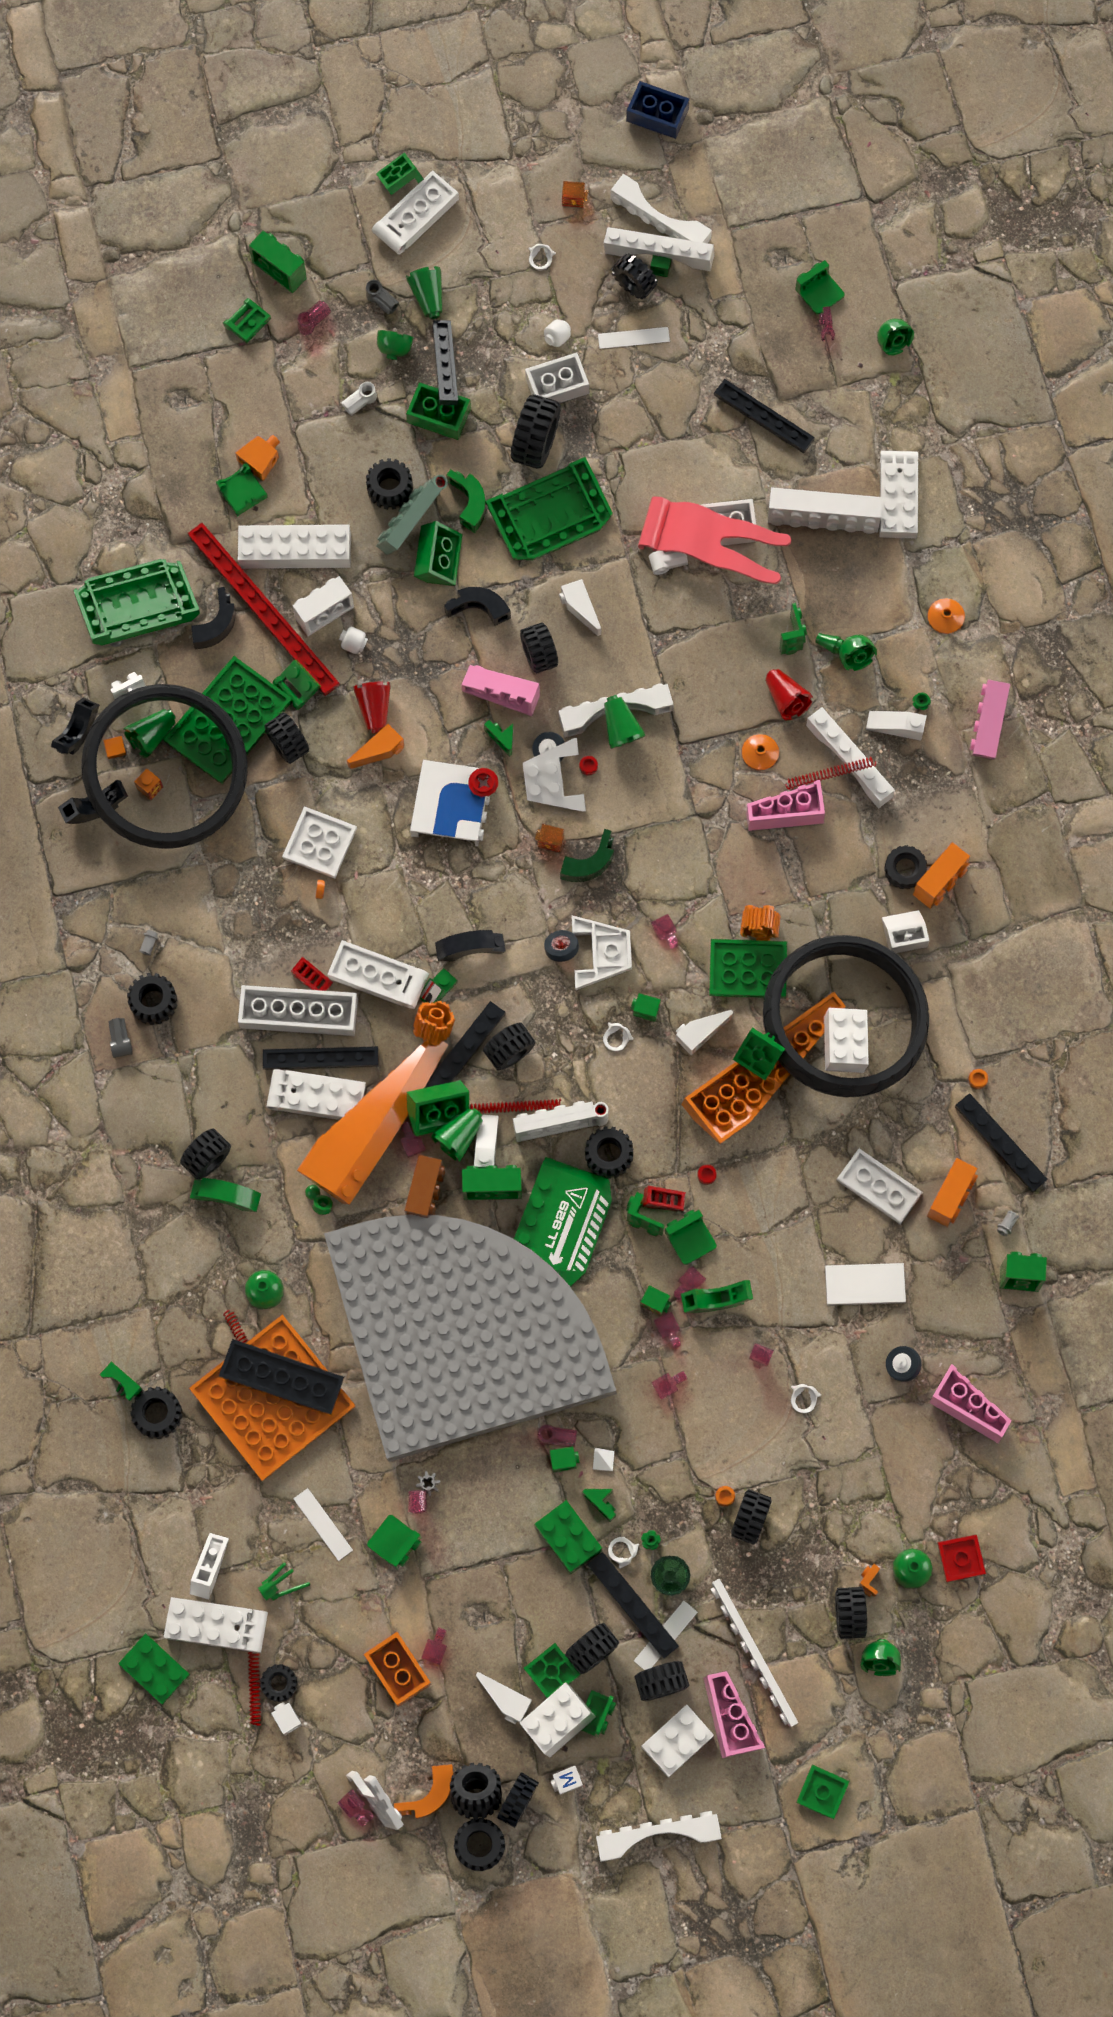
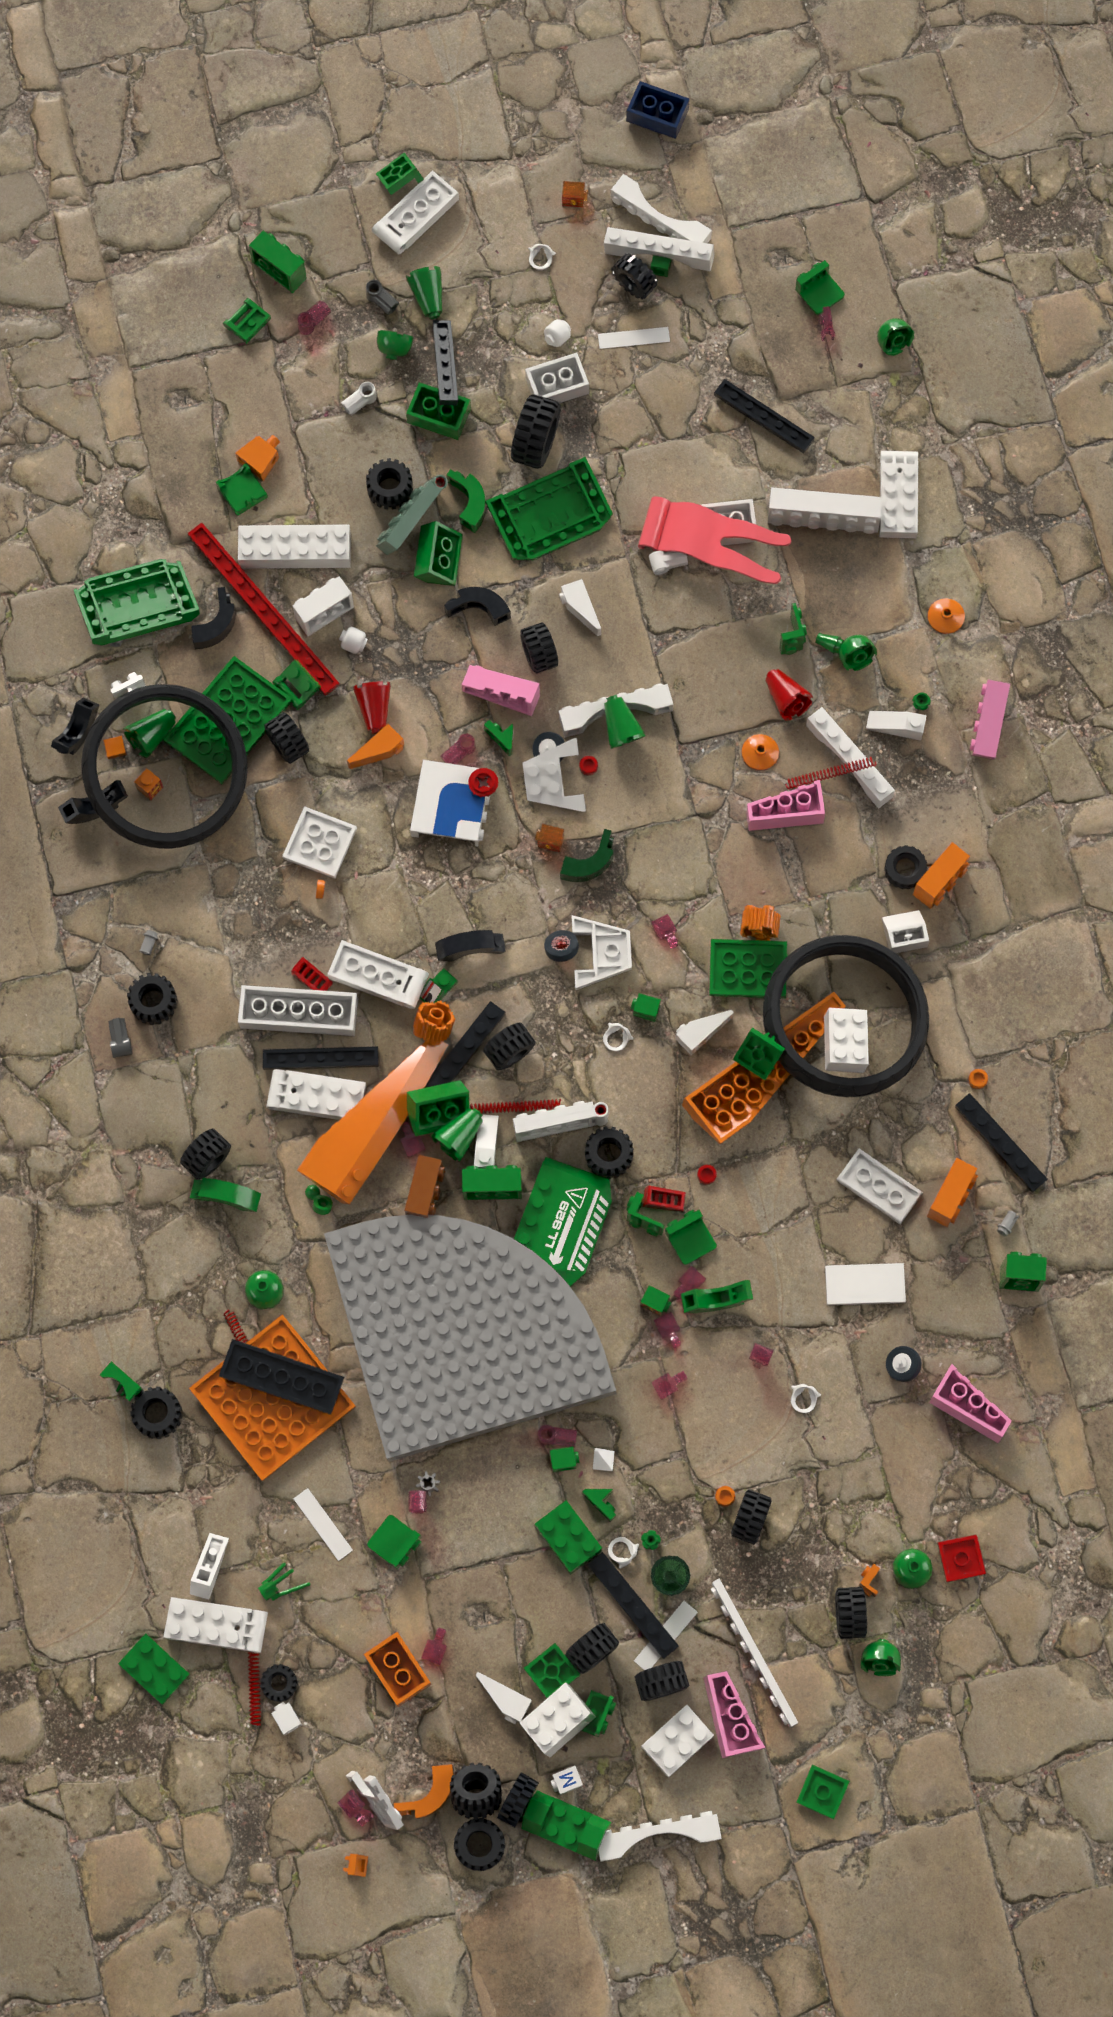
none -> orange tile [343,1854,368,1877]
none -> clear pink piece [440,733,476,765]
none -> green piece [521,1790,612,1861]

